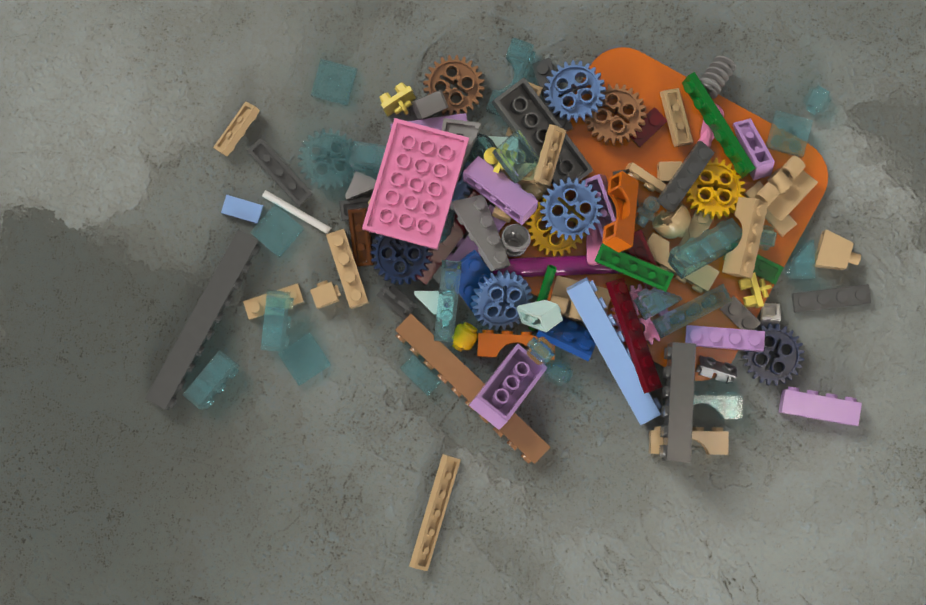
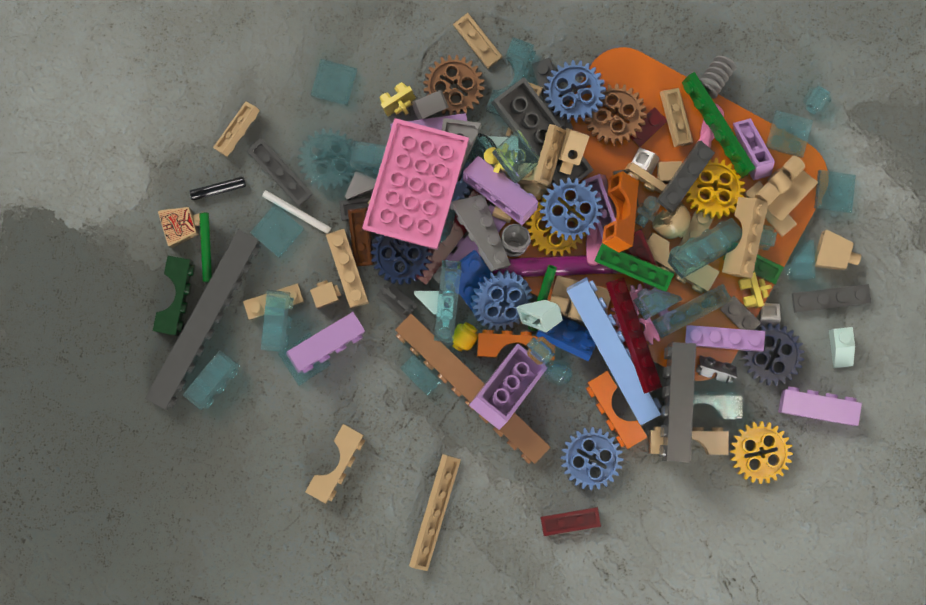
light blue tile [221,195,264,224] -> none
none -> dark green arch [153,256,195,336]
none -> tan torso [158,207,203,248]
none -> black axle [190,177,246,200]
none -> green piece [199,212,212,282]
none -> lavender brick [286,312,365,374]
none -> tan arch [305,424,365,504]
none -> tan tile [453,13,503,69]
none -> dark red plate [540,507,601,536]
none -> tan torso [558,128,589,175]
none -> medium blue gear [560,427,623,490]
none -> orange arch [586,371,647,449]
none -> white slope [631,147,659,174]
none -> yellow gear [729,421,793,484]
none -> clear light blue tile [814,170,856,213]
none -> light aqua slope [829,327,855,368]

